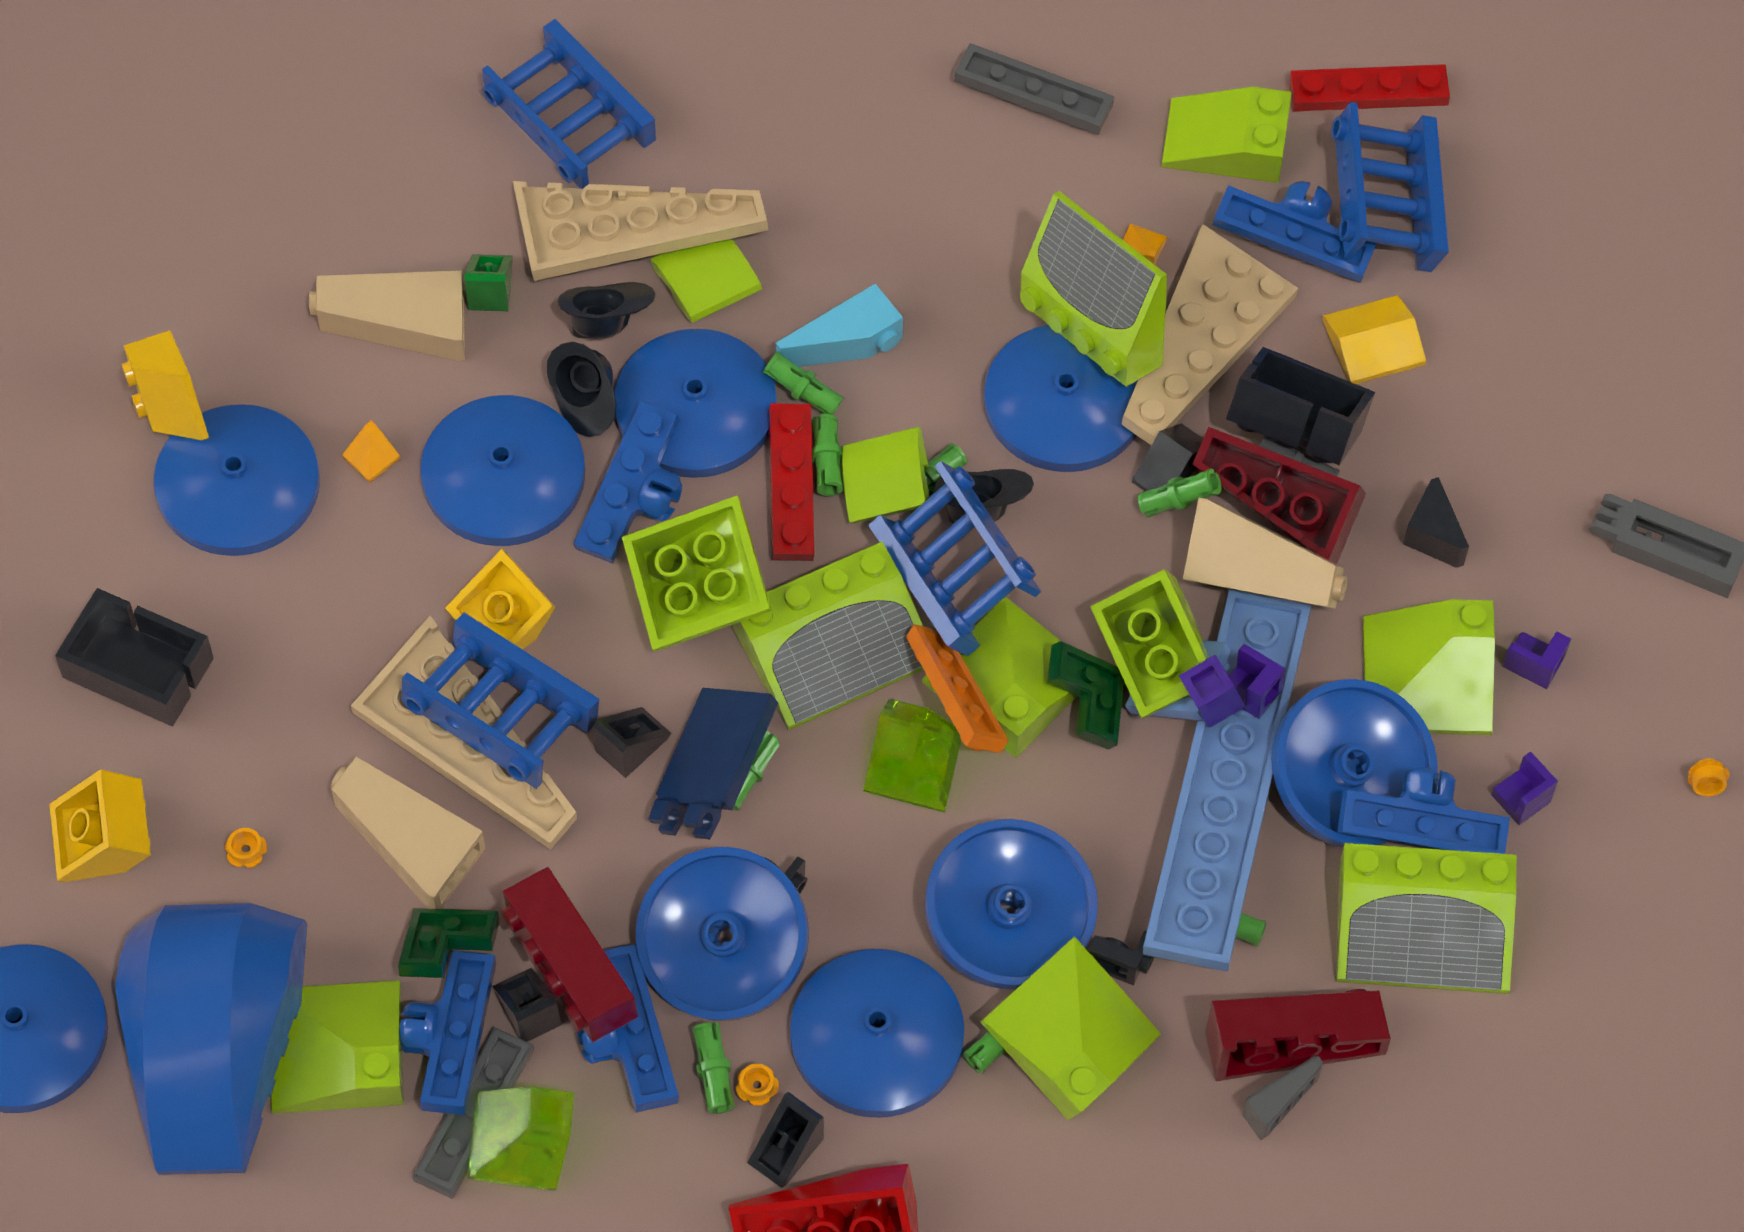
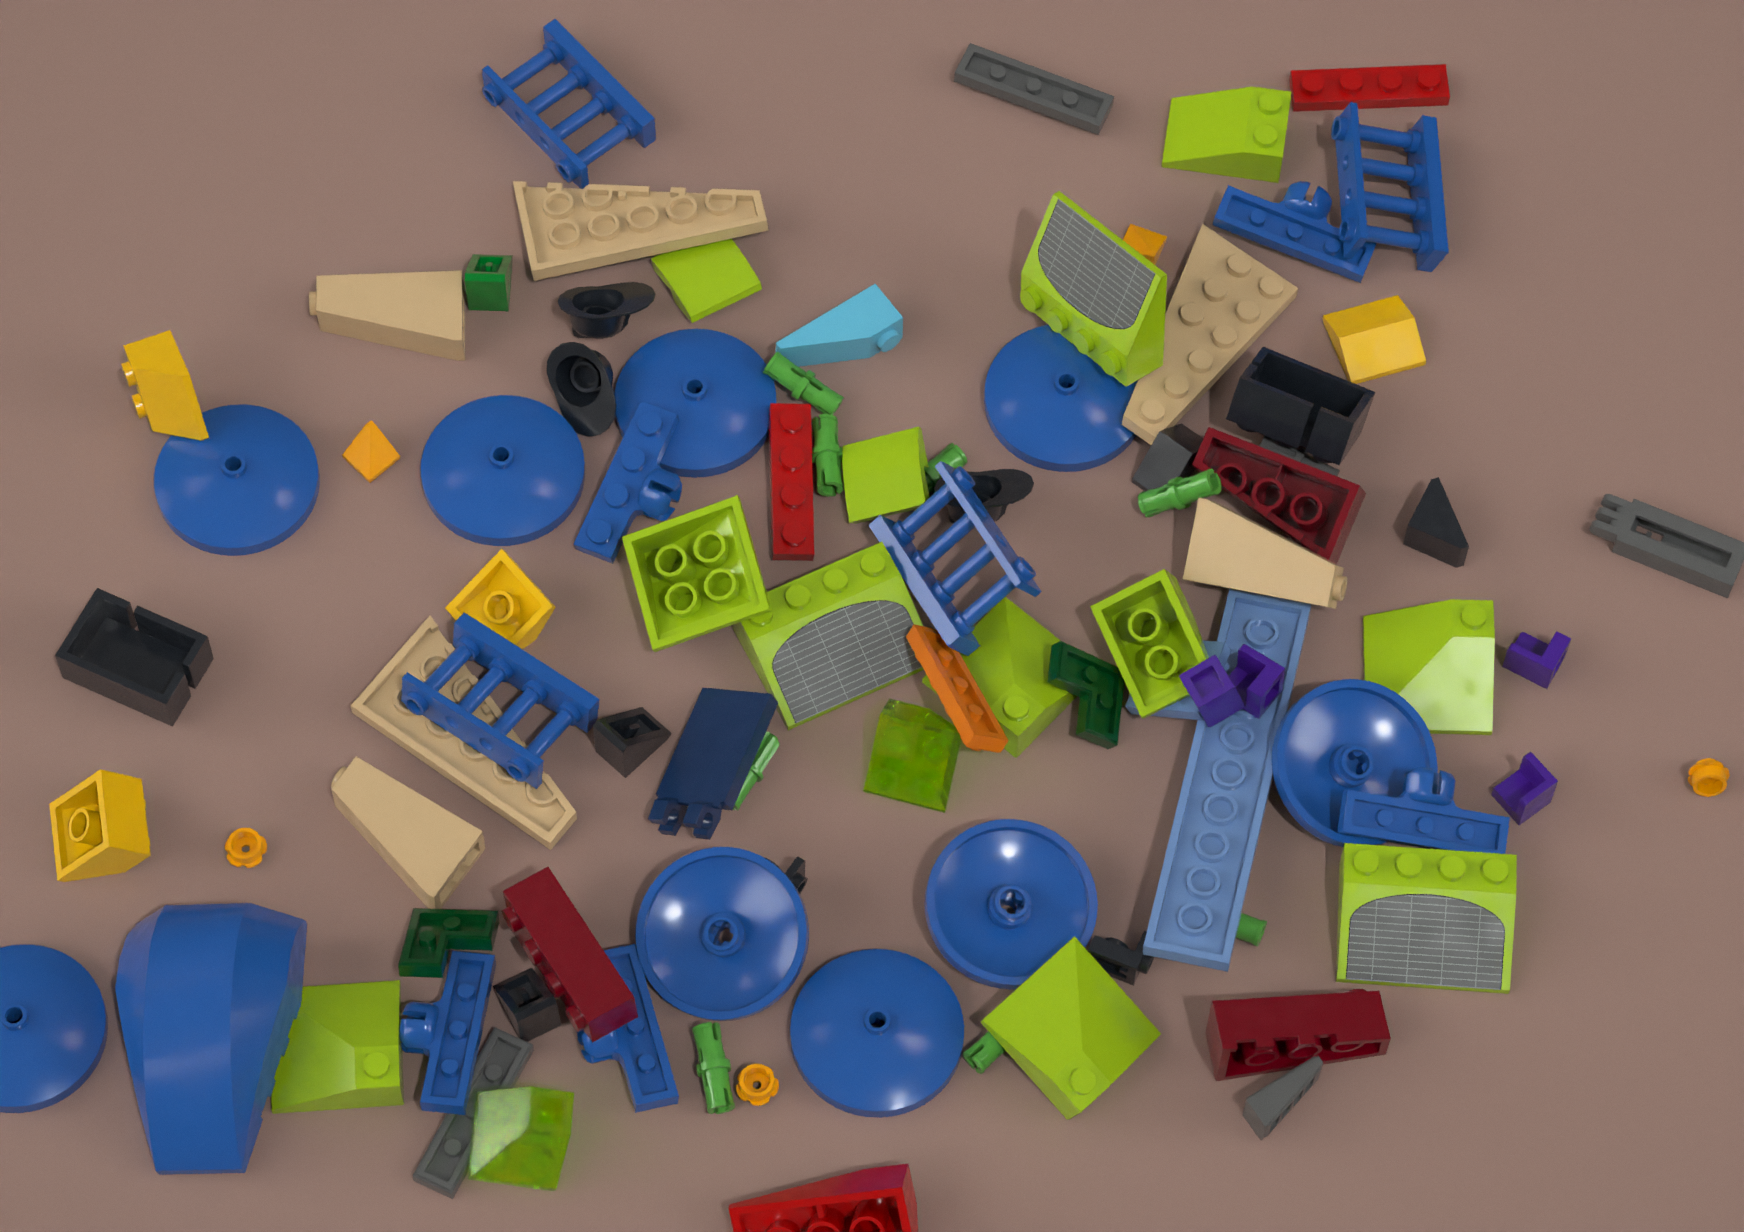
black slope [747,1092,824,1188] -> none

